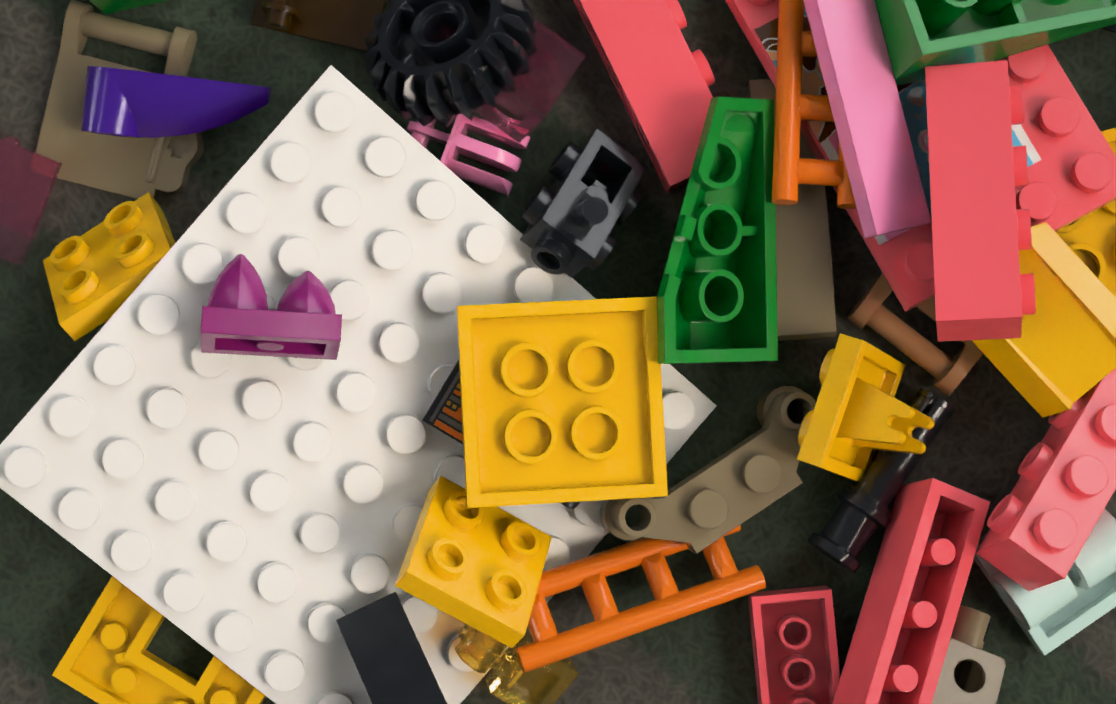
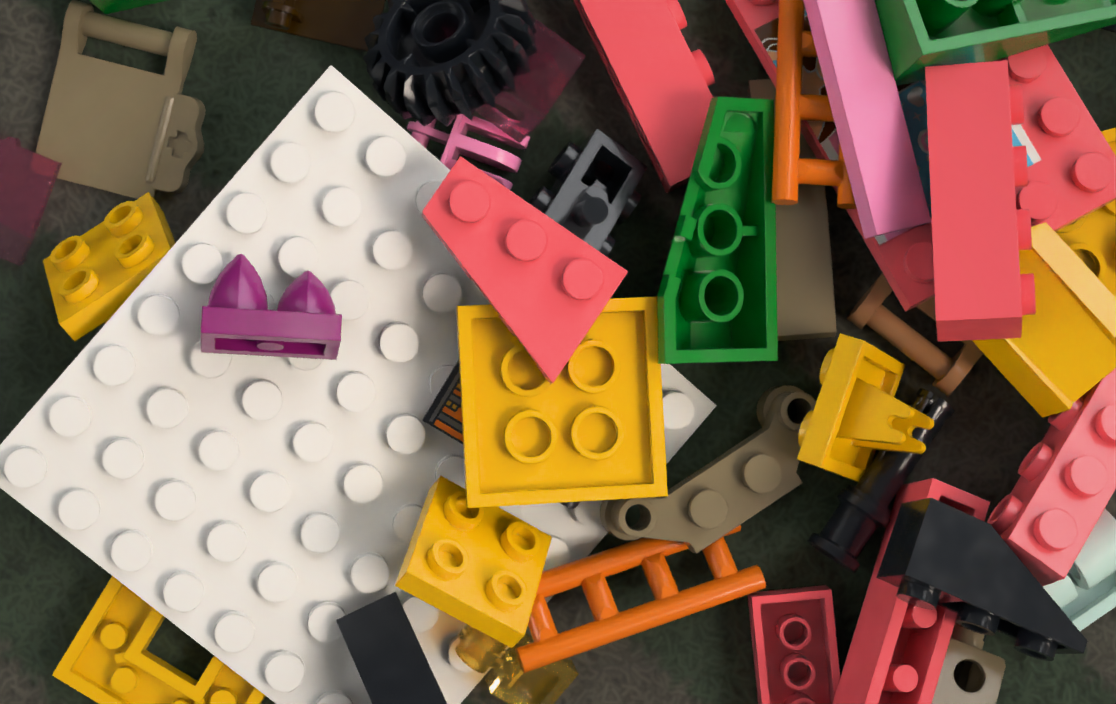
dark purple piece [81,66,271,138] -> none
none -> coral wing [421,156,628,385]
none -> black slope [876,498,1088,661]

